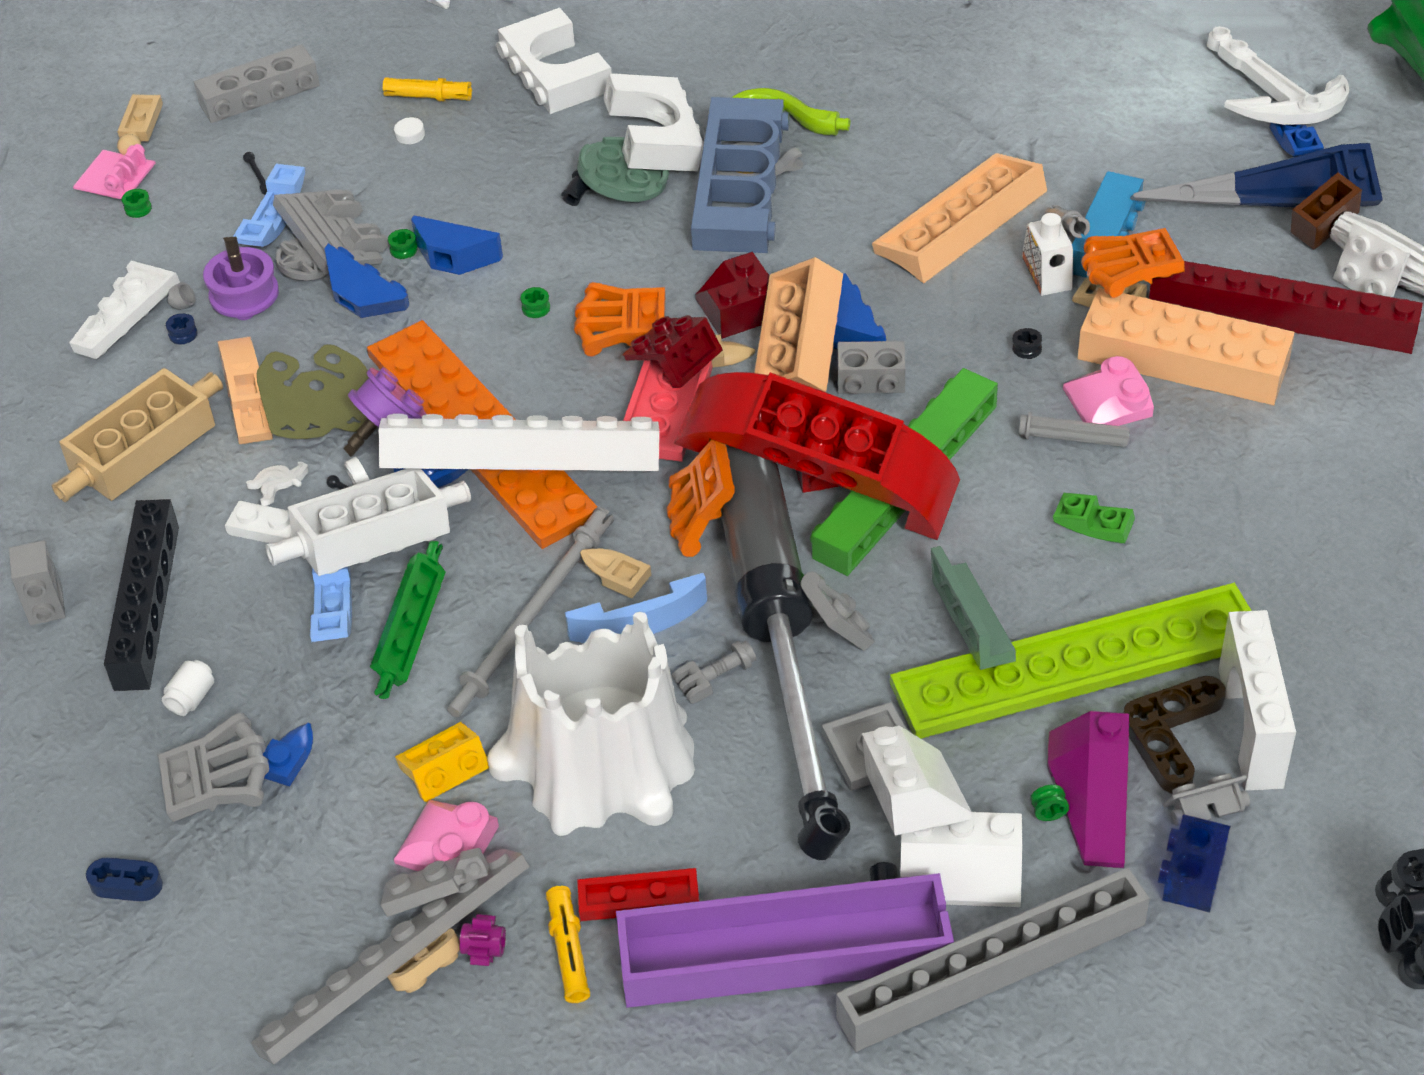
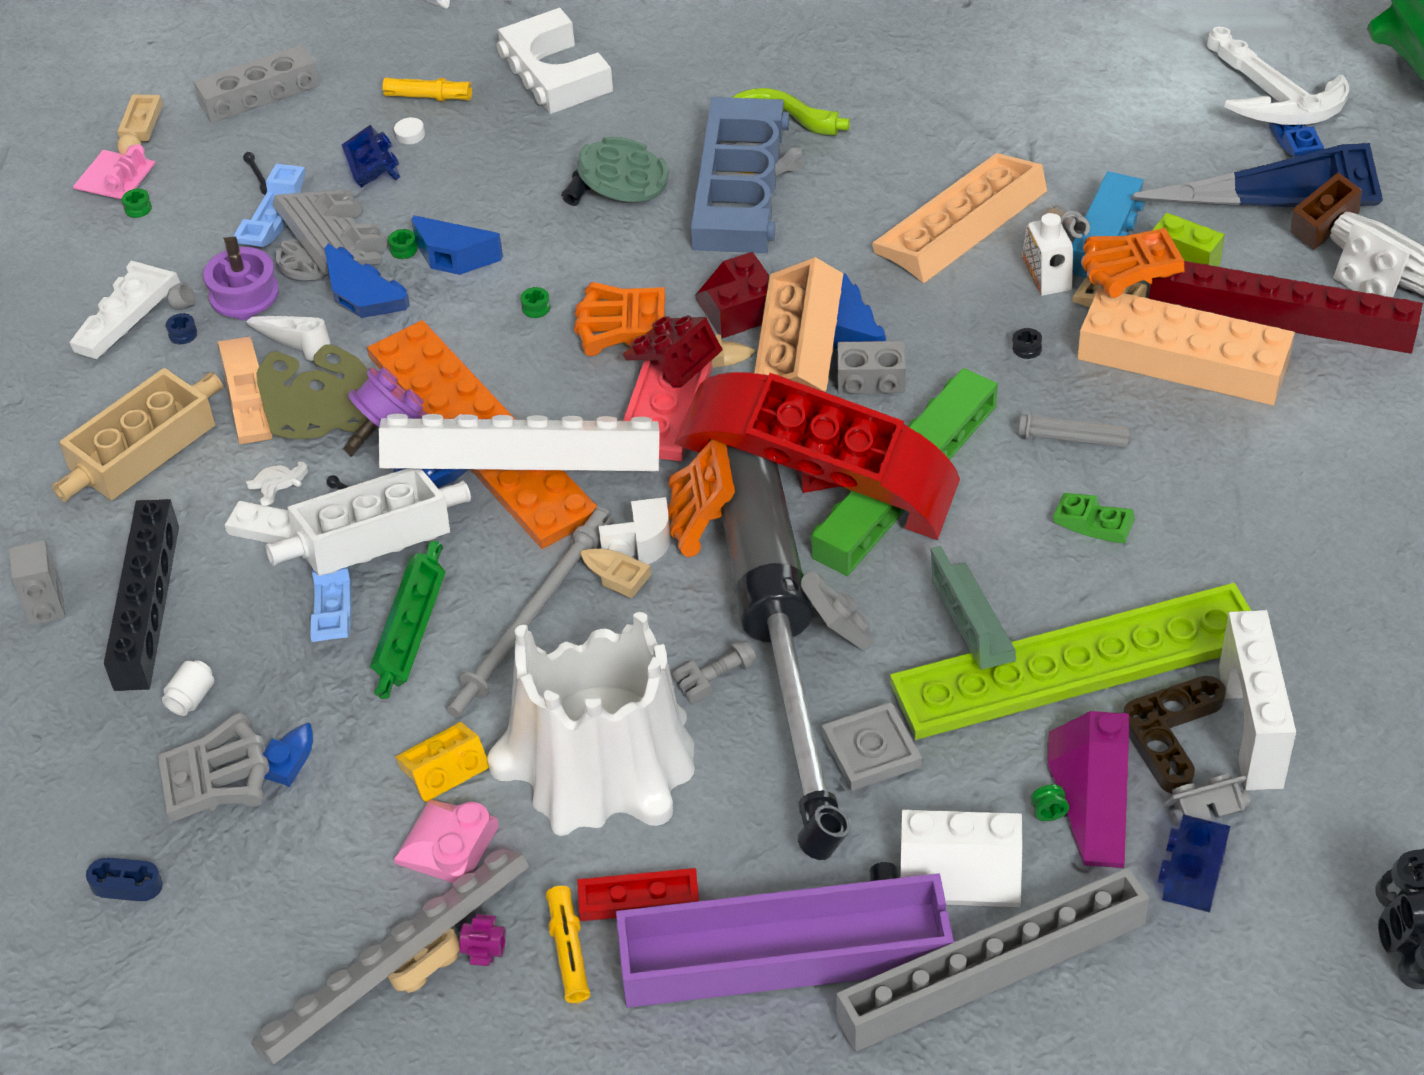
white tile [344,456,370,485] -> none
light grey hinge [380,848,490,917] -> none
light blue slope [565,573,707,643] -> none
white arch [604,73,704,172] -> none
white slope [862,726,973,835] -> none
bright pink slope [1063,356,1154,426] -> none
none -> white piece [246,316,331,361]
none -> clear blue bracket [342,125,400,188]
none -> white brick [599,497,670,564]
none -> lime brick [1152,212,1225,267]

